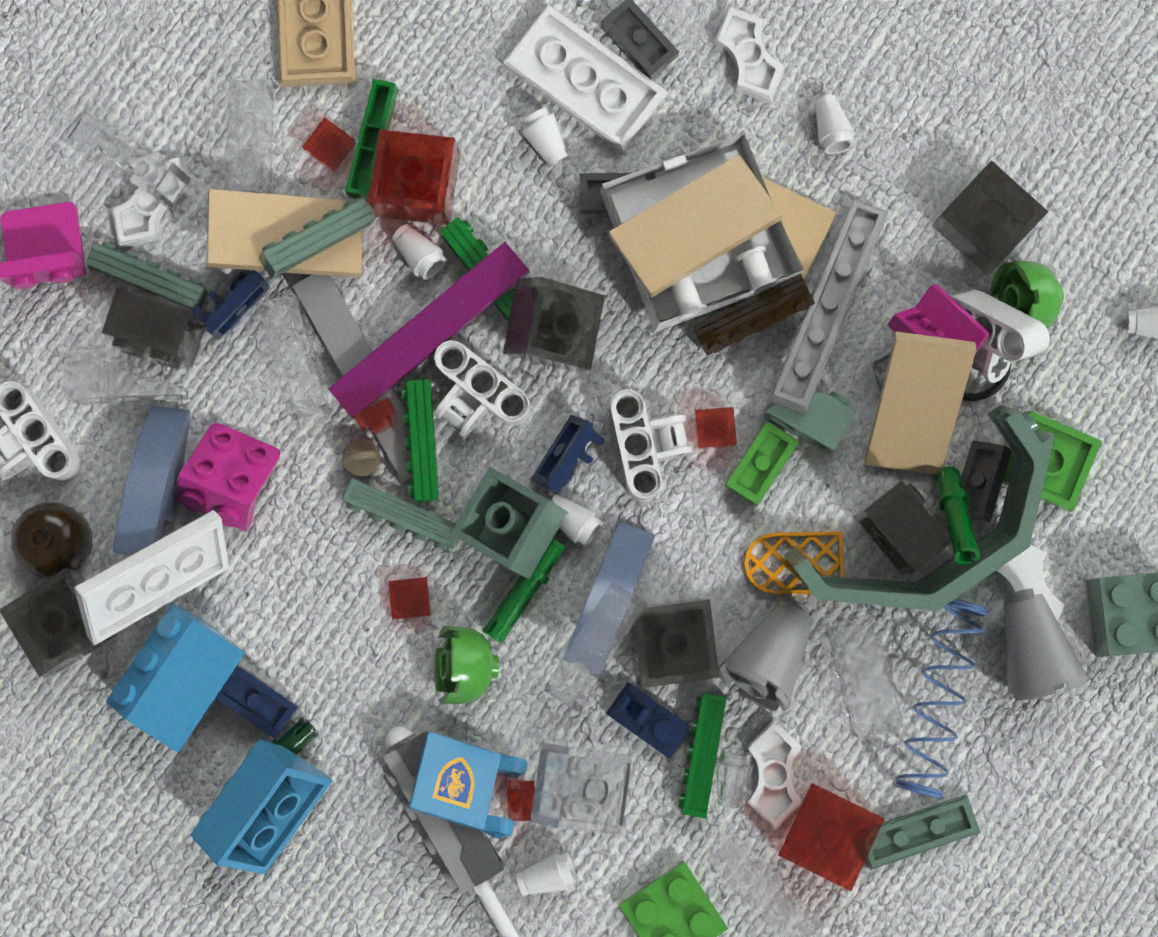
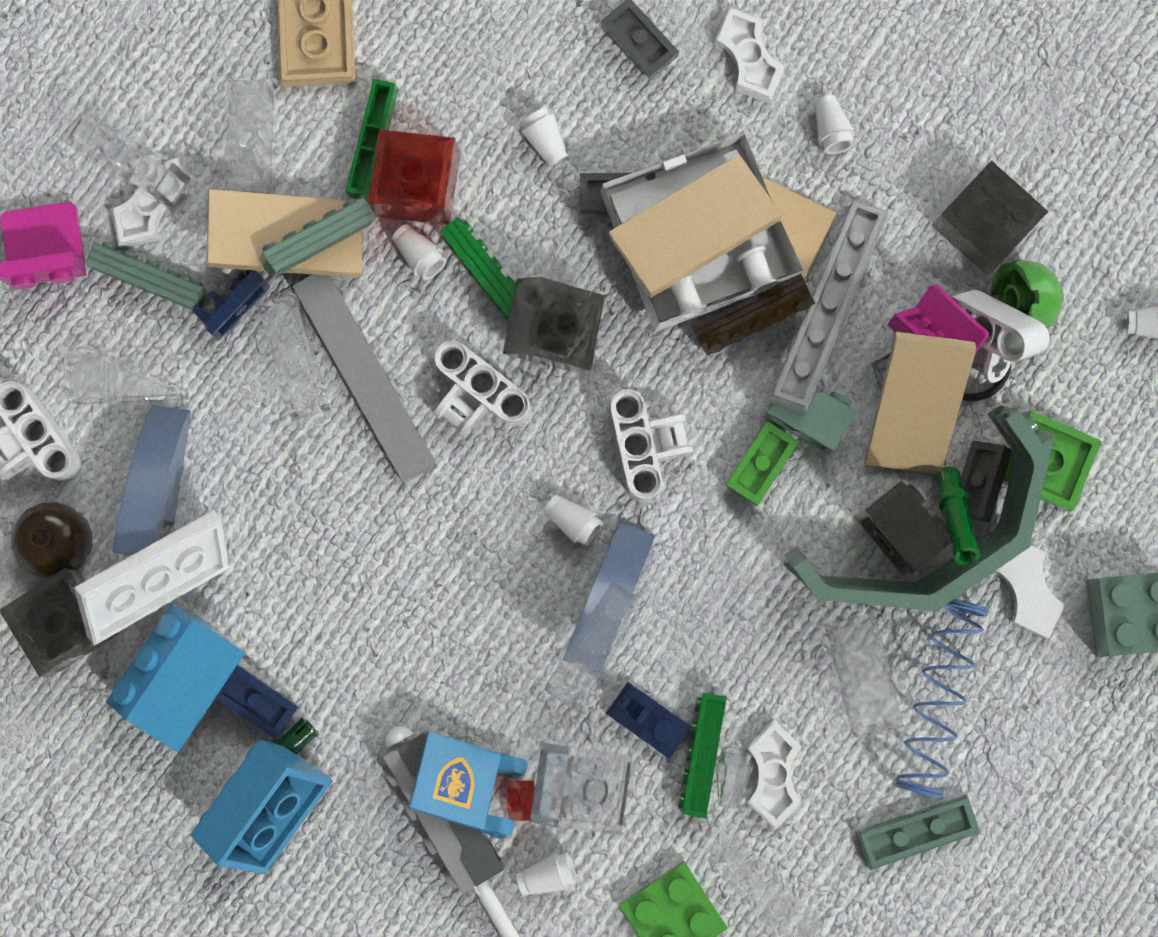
clear smoke brick [102,288,206,370] -> none
dark pink bracket [176,423,280,532] -> none
clear red plate [302,117,356,173] -> none
magenta tile [328,242,530,419] -> none
dark tan tile [342,439,381,478] -> none
sand green piece [342,478,458,551] -> none
clear red plate [354,398,399,435] -> none
clear red plate [388,577,432,620] -> none
green piece [402,379,440,503] -> none
bright green cylinder [434,626,500,704] -> none
sand green brick [451,467,568,579] -> none
green pin [482,539,567,644] -> none
white tile [503,5,667,153] -> none
dark blue plate [531,415,604,493] -> none
clear smoke brick [627,597,720,688] -> none
clear red plate [694,407,737,450] -> none
light grey cone [717,600,813,711] -> none
light orange window [743,531,845,596] -> none
clear red brick [778,783,885,891] -> none
light grey cone [1004,588,1088,700] -> none

